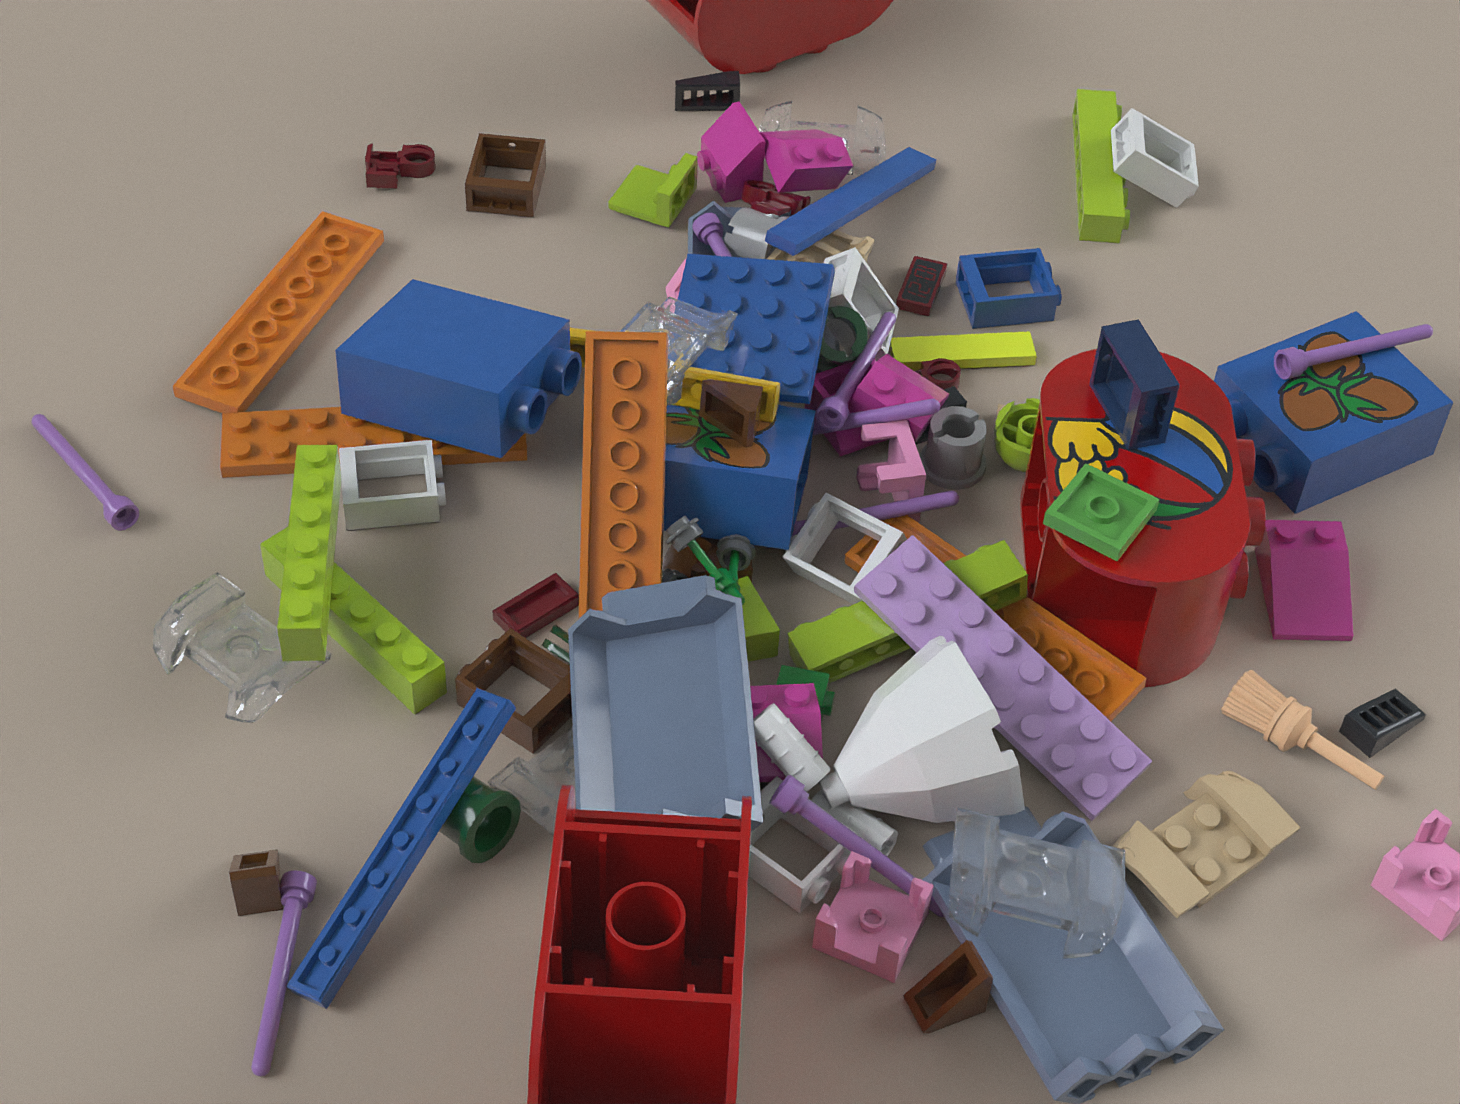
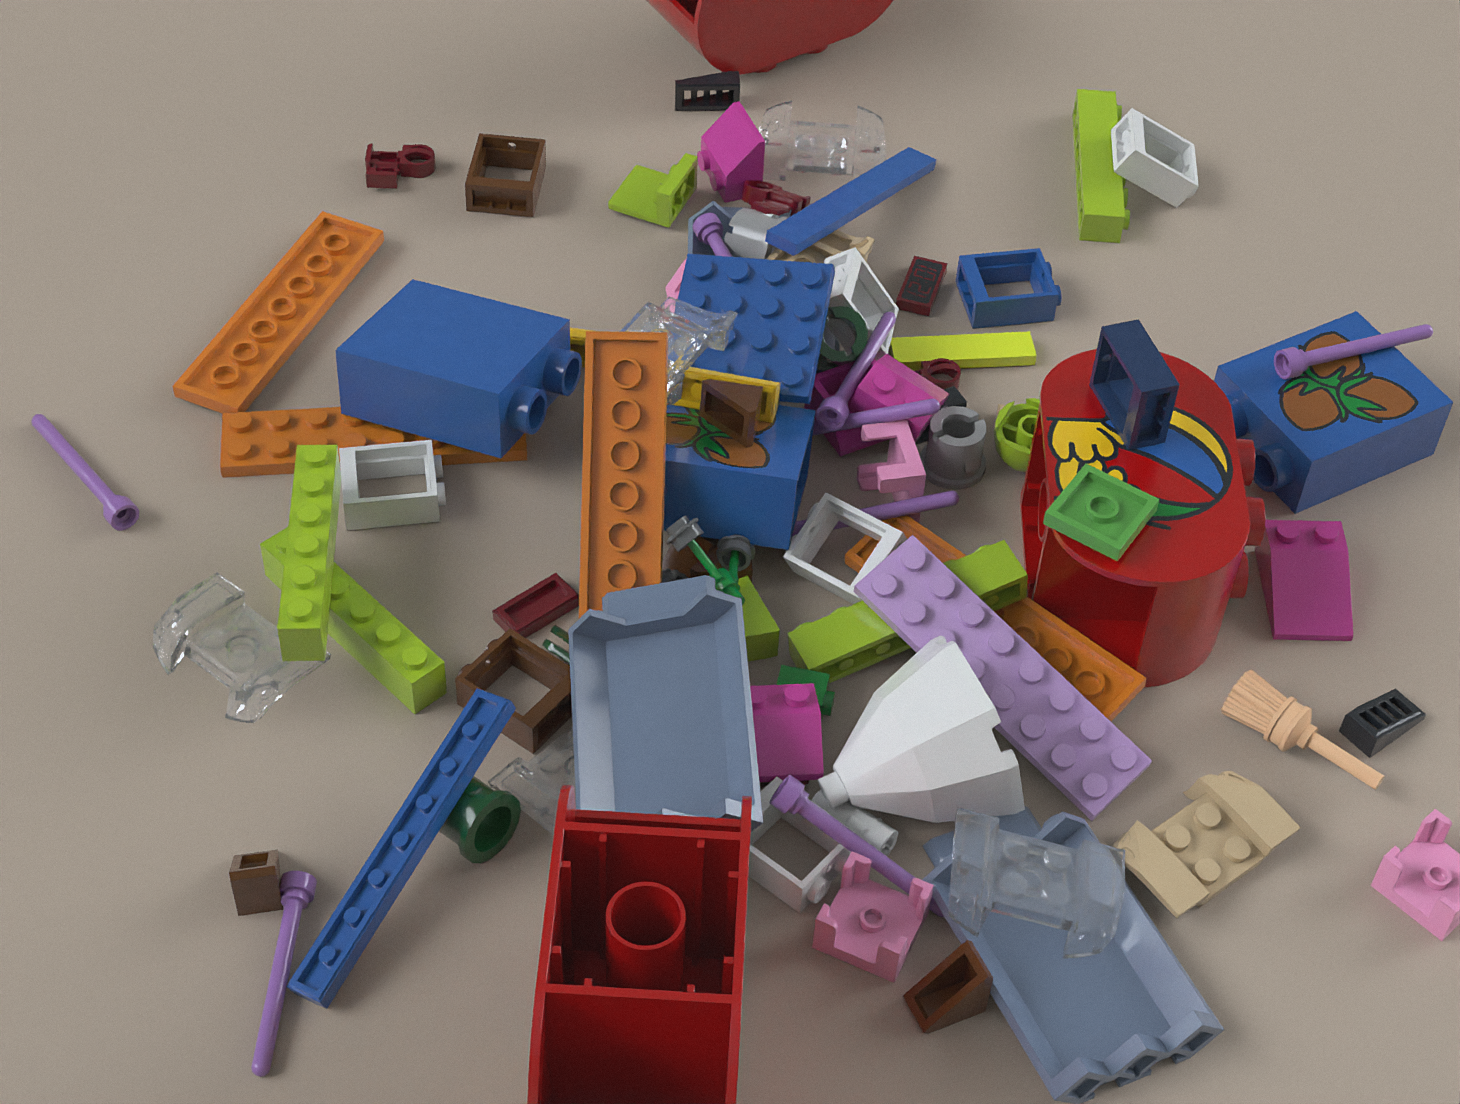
white axle [753,703,831,792] -> none
dark pink slope [760,129,853,193] -> none

